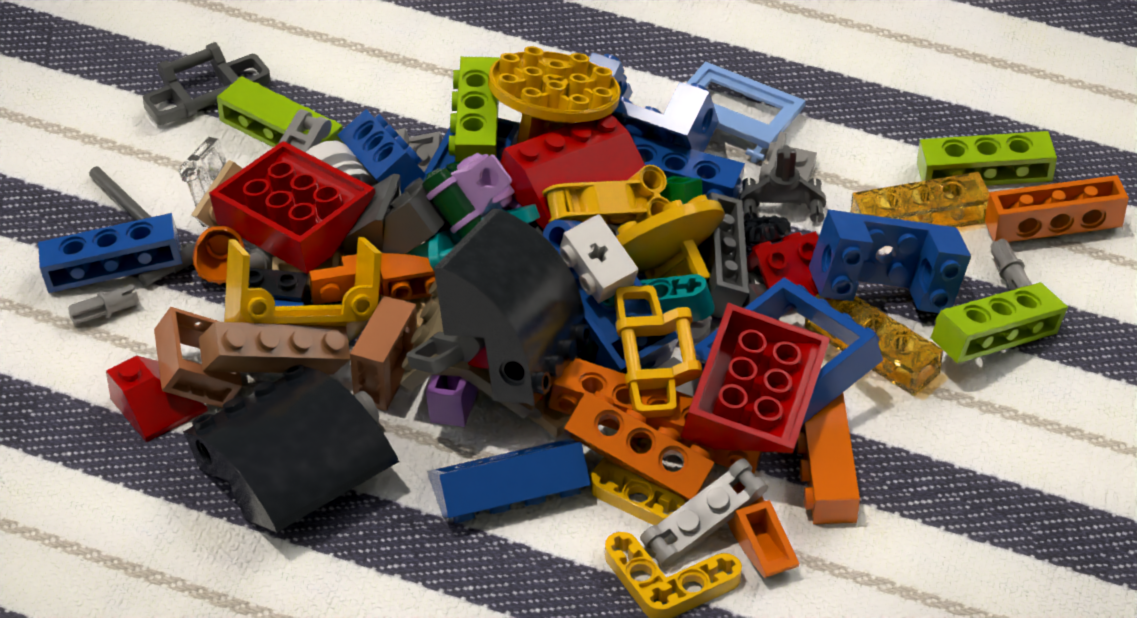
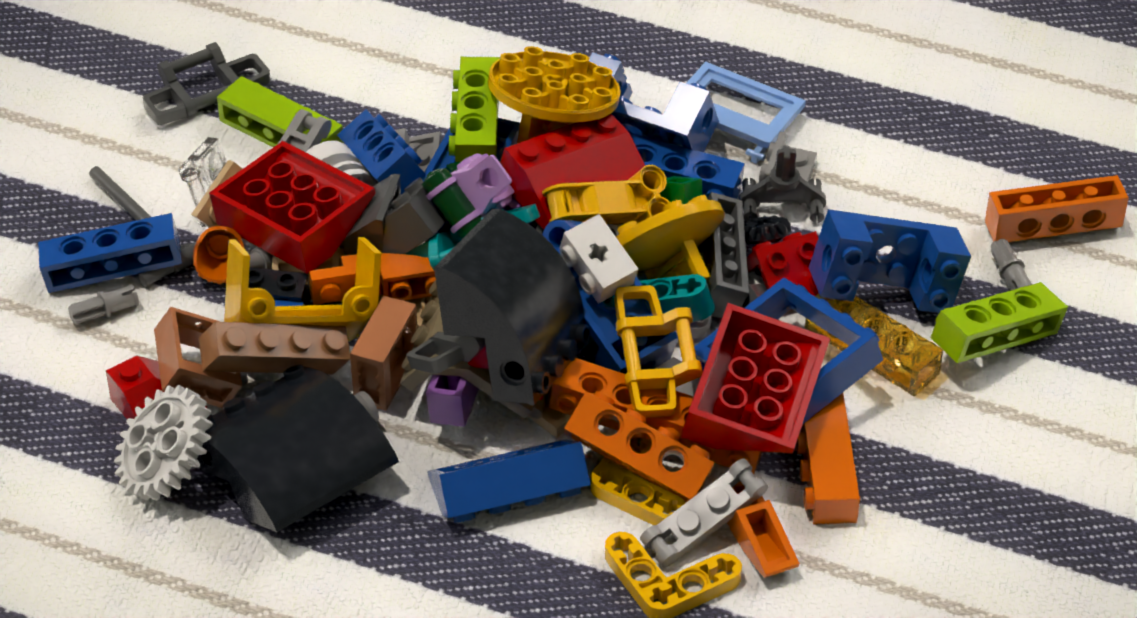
clear yellow brick [850,172,989,228] -> none
lime brick [917,131,1057,190] -> none
none -> white gear [114,385,213,501]

